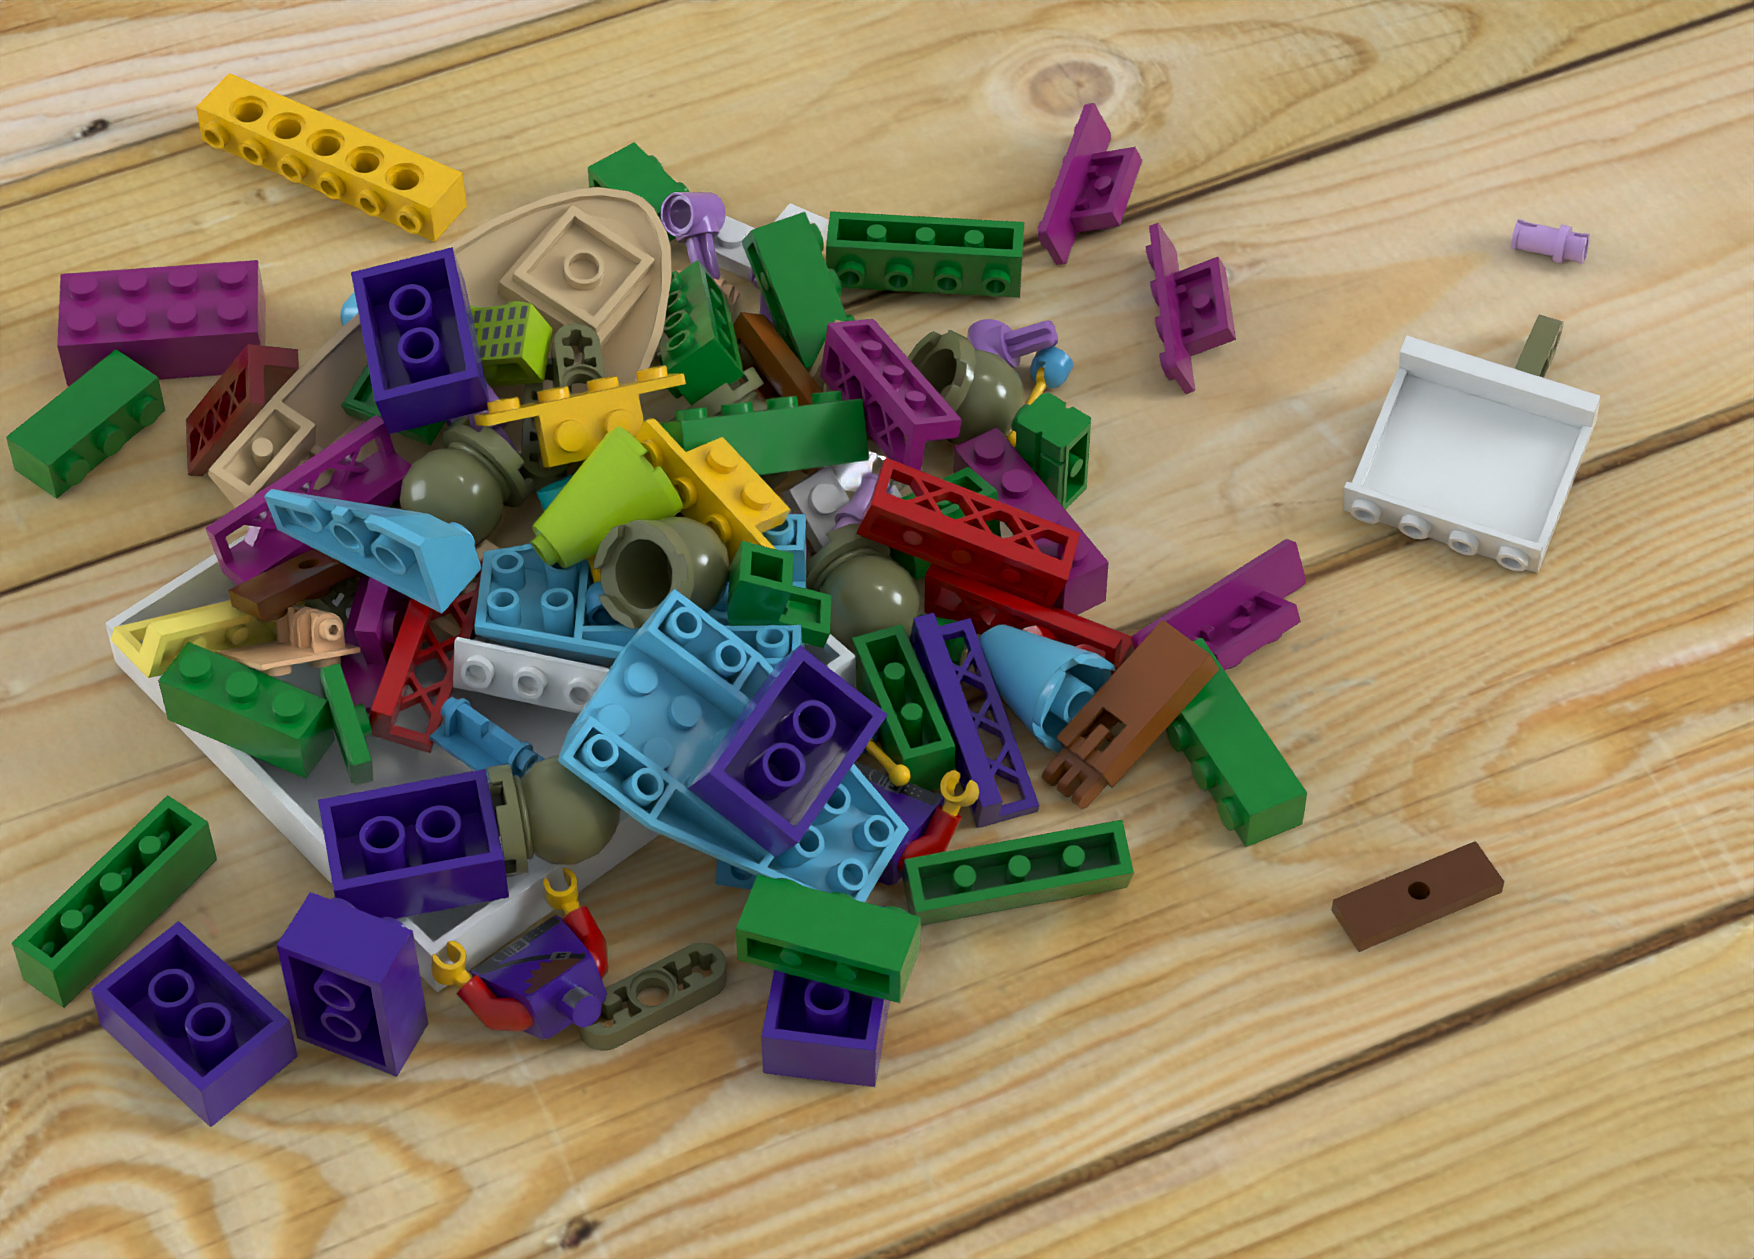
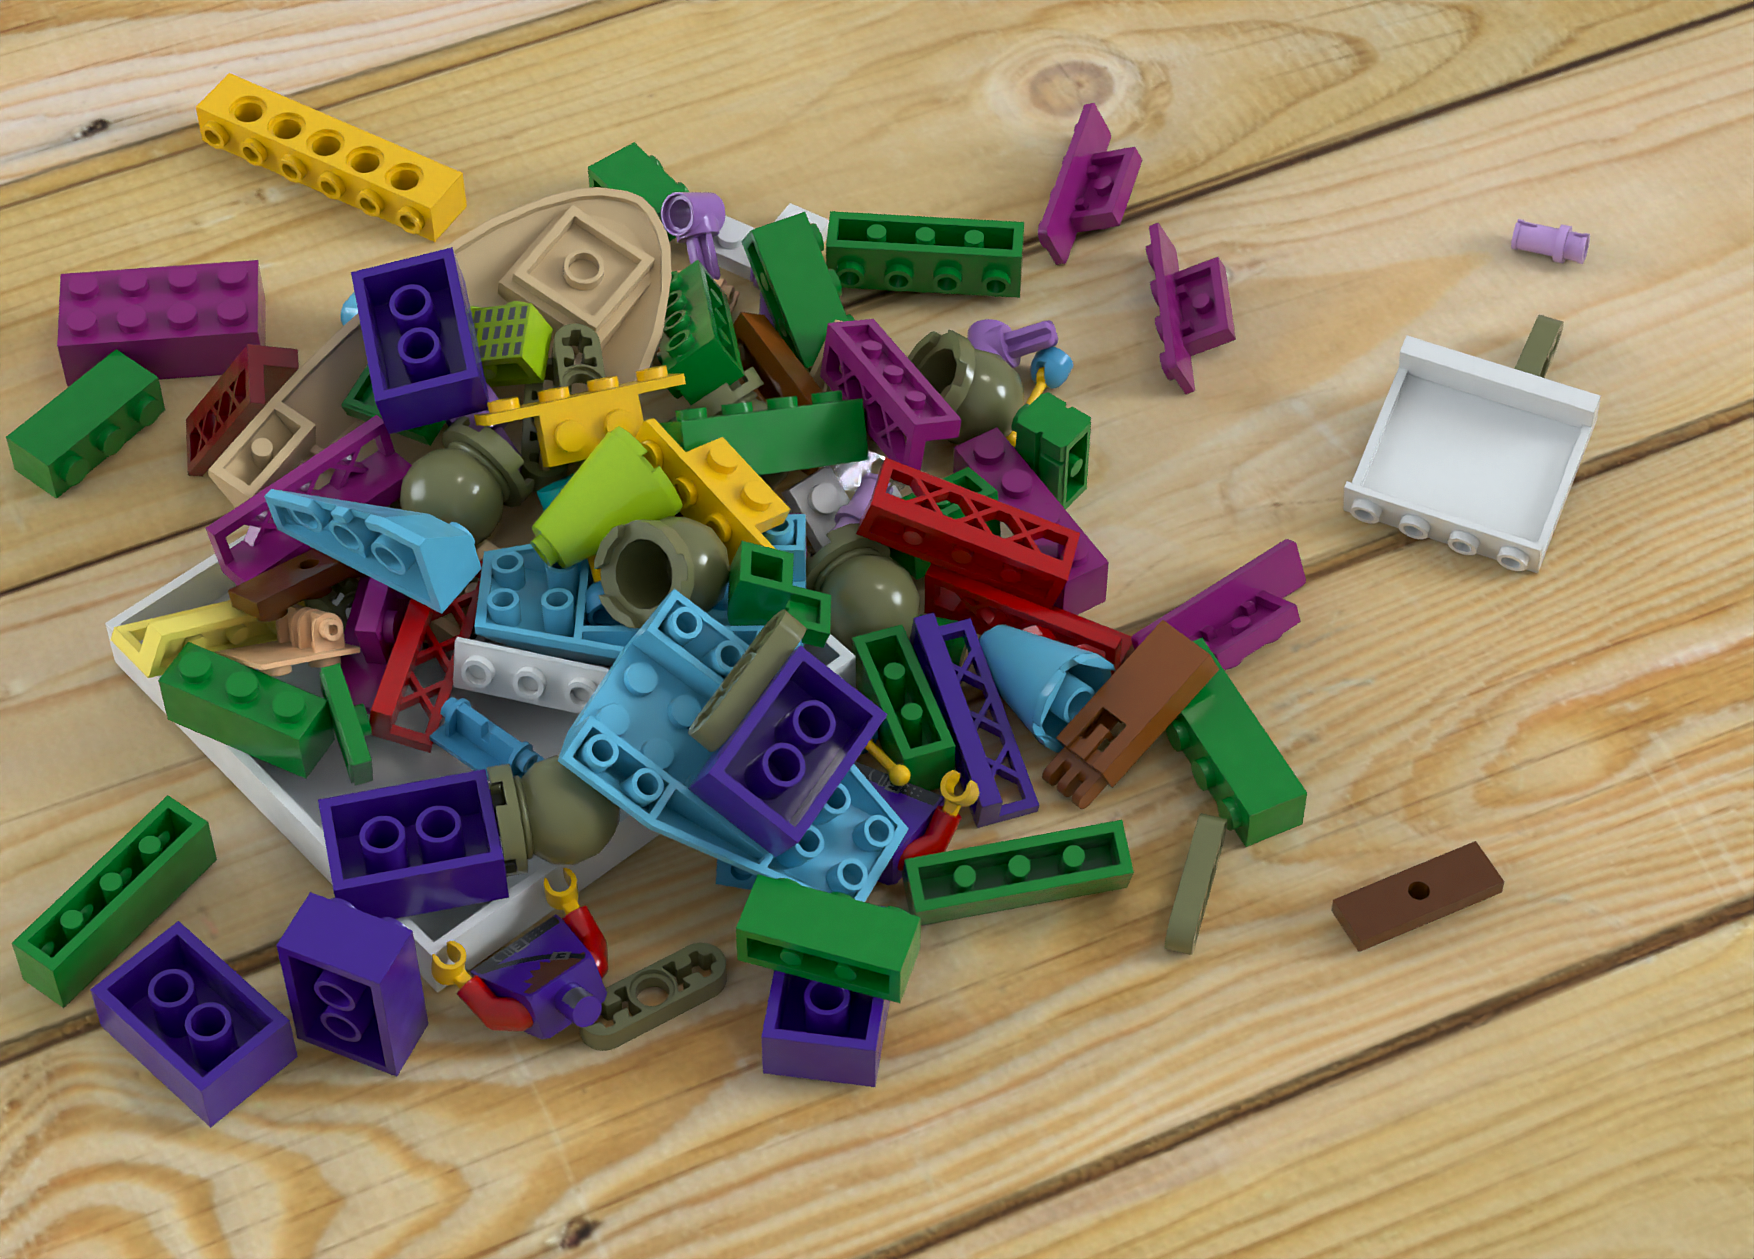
none -> olive beam [688,609,806,752]
none -> olive beam [1164,813,1227,955]

